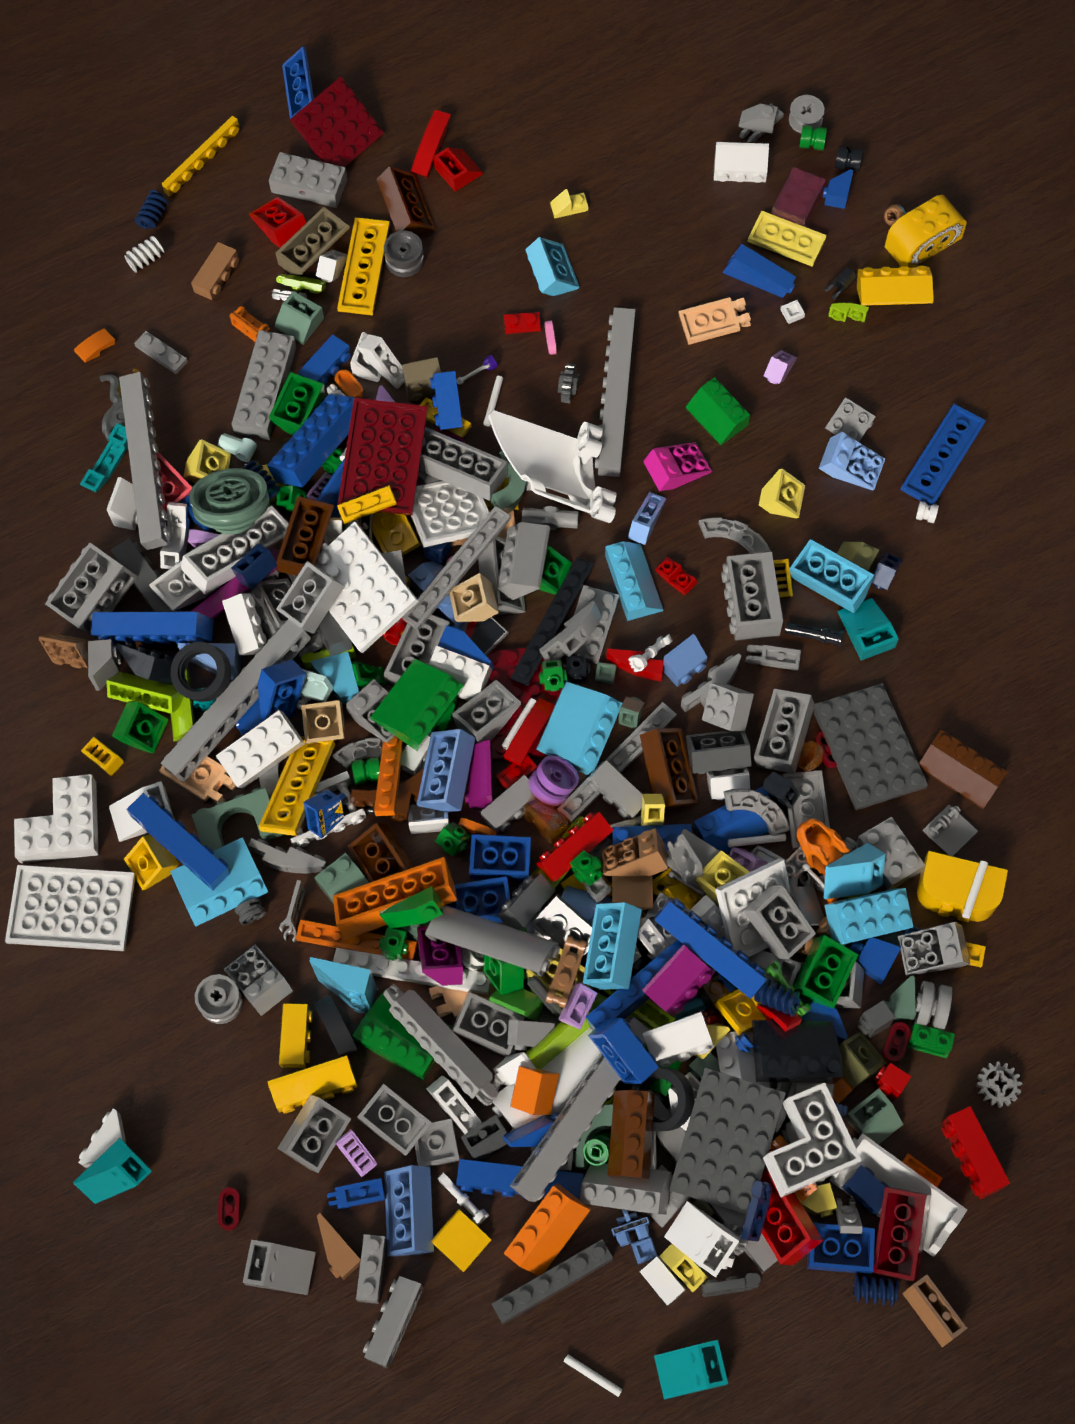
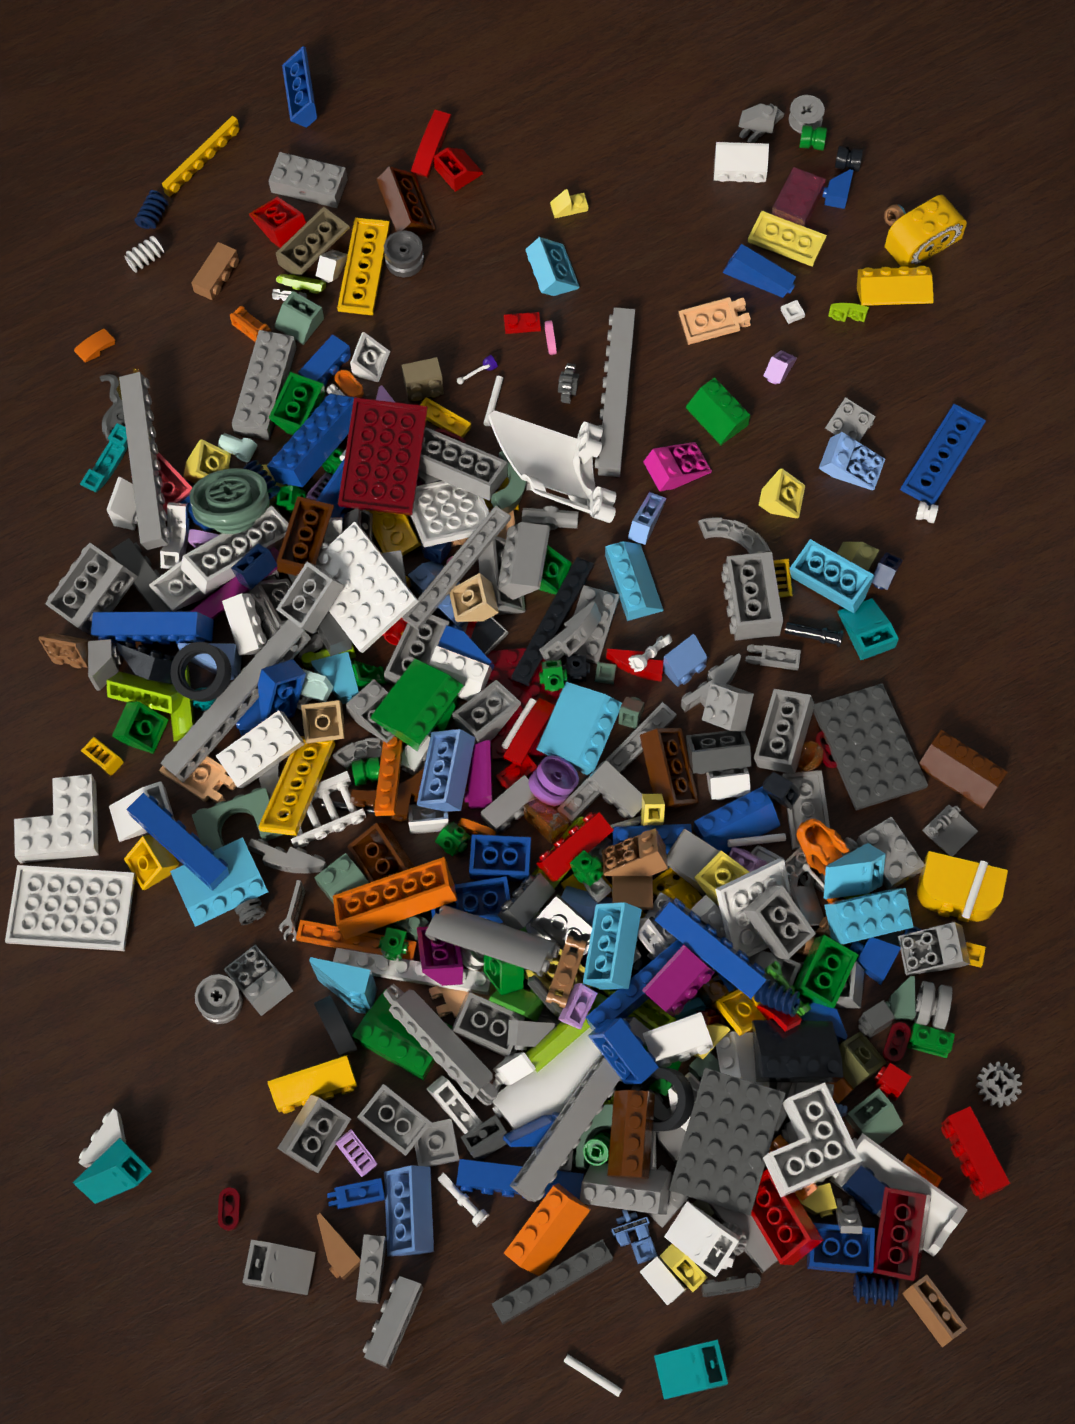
light grey plate [134,331,188,374] -> none
yellow brick [279,1004,313,1069] -> none
dark red plate [289,76,384,167] -> none
blue torso [303,790,348,838] -> none
yellow tile [337,485,397,524] -> none
white slope [357,334,404,389] -> none
green slope [379,886,443,929] -> none
blue brick [430,371,462,430] -> none
yellow slope [431,1209,491,1272] -> none
orange slope [510,1066,559,1115] -> none
red slope [655,557,697,595] -> none
light grey hinge [666,834,703,884] -> none
light grey hinge [669,870,705,896] -> none
light grey tile [723,789,790,836] -> none
blue plate [735,1033,754,1053] -> none
dark blue hinge [741,1180,773,1242] -> none
black hinge [824,267,857,300] -> none

